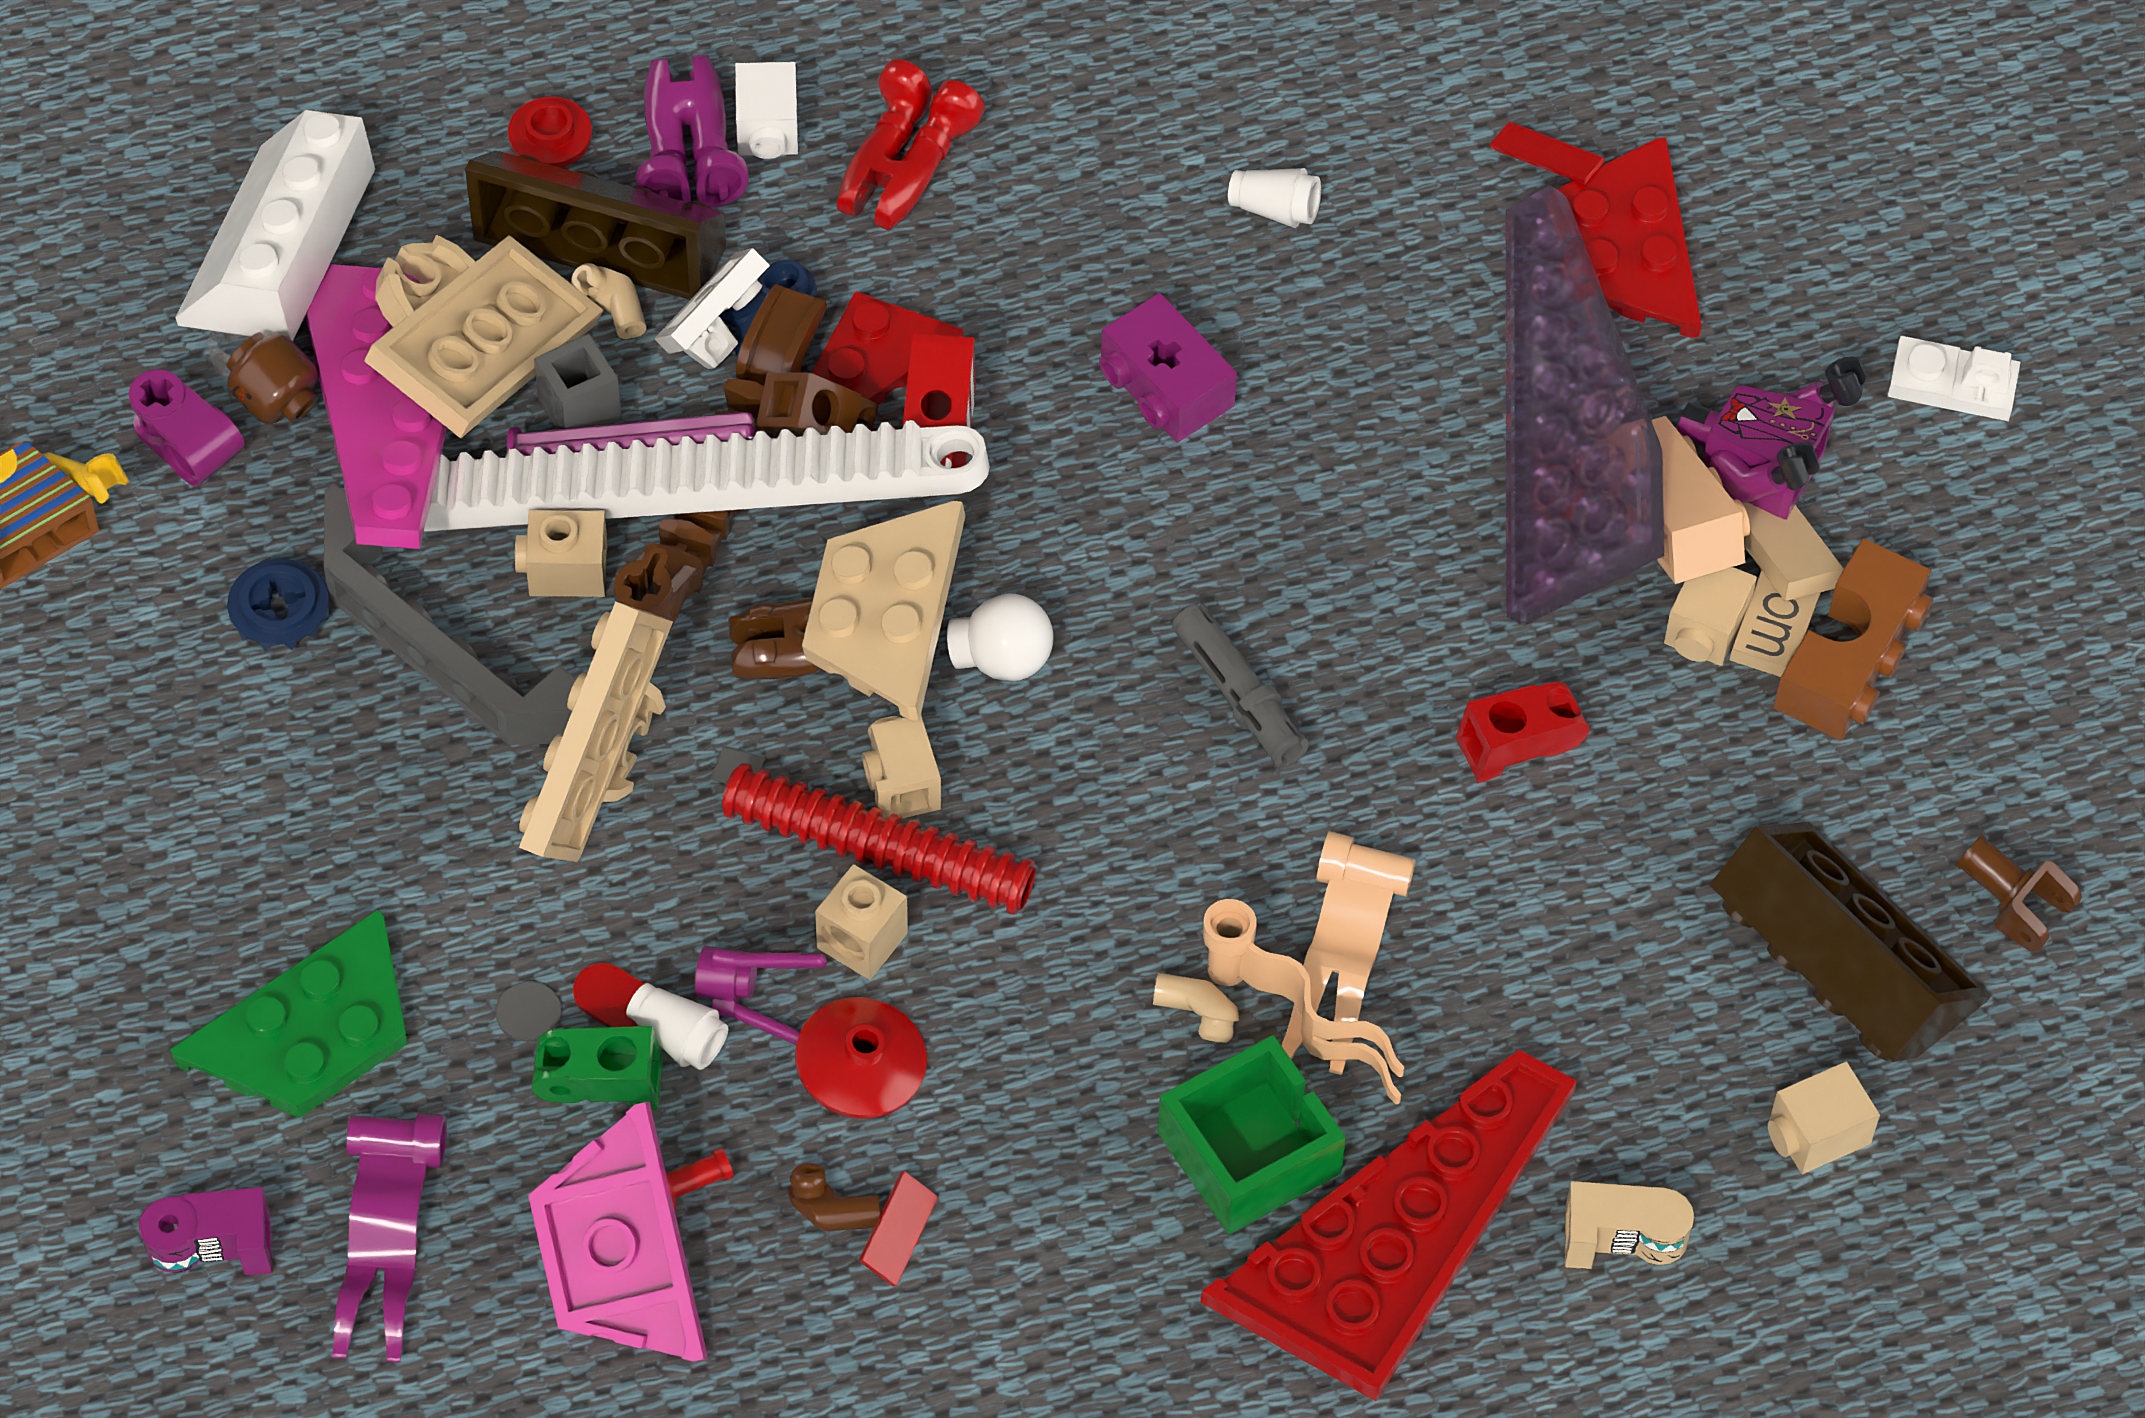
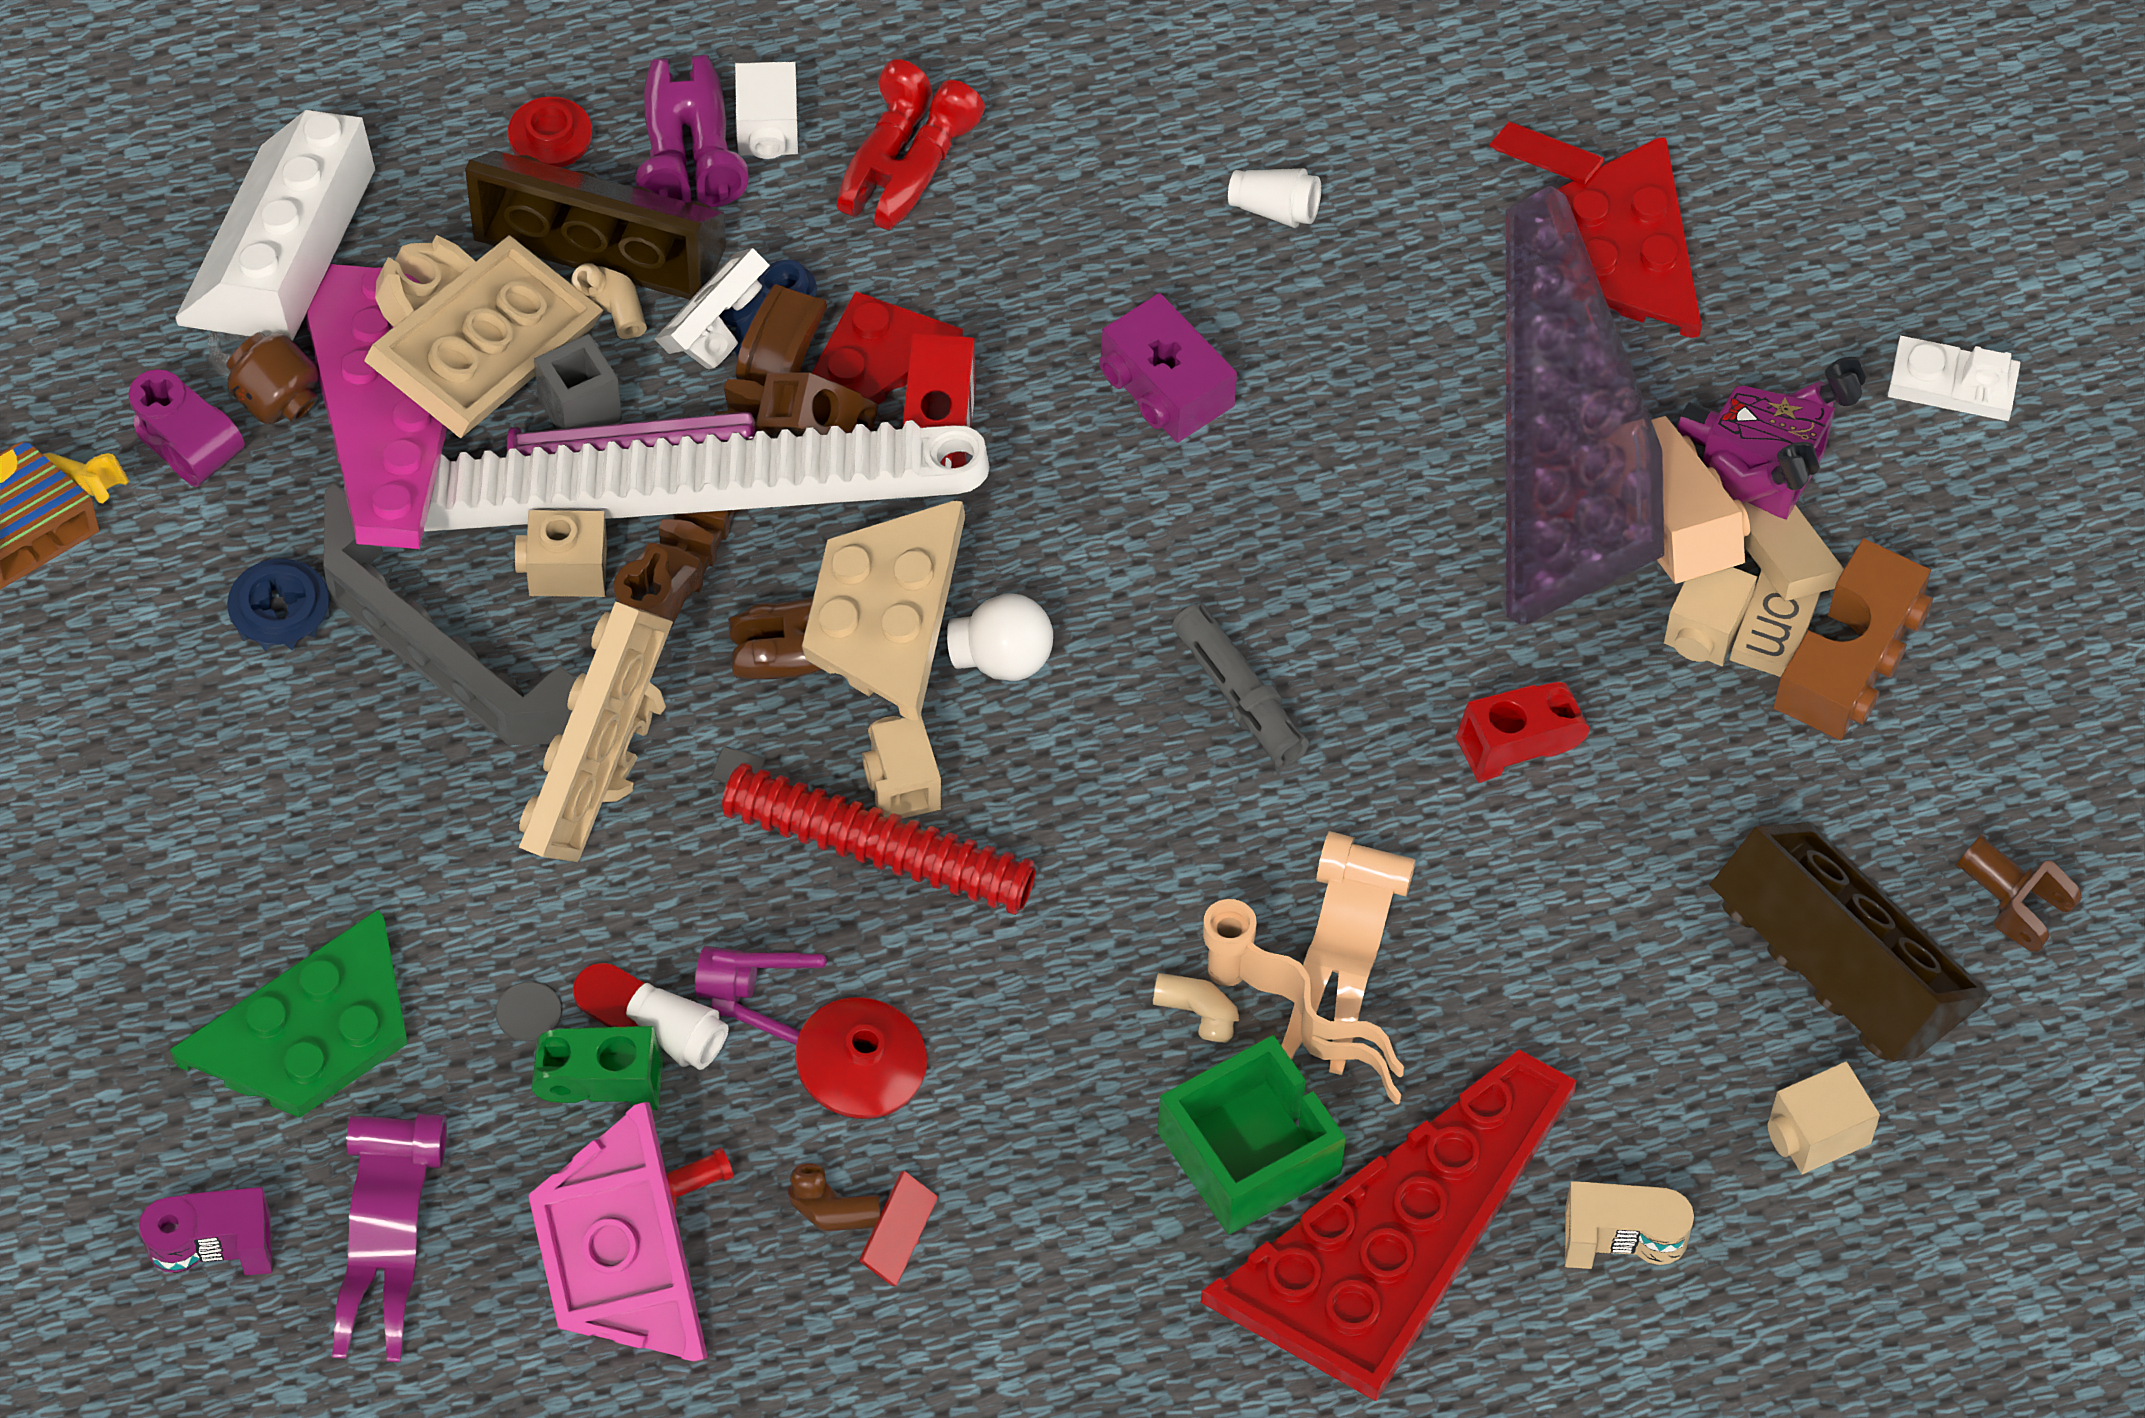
tan brick [815,864,908,980] -> none

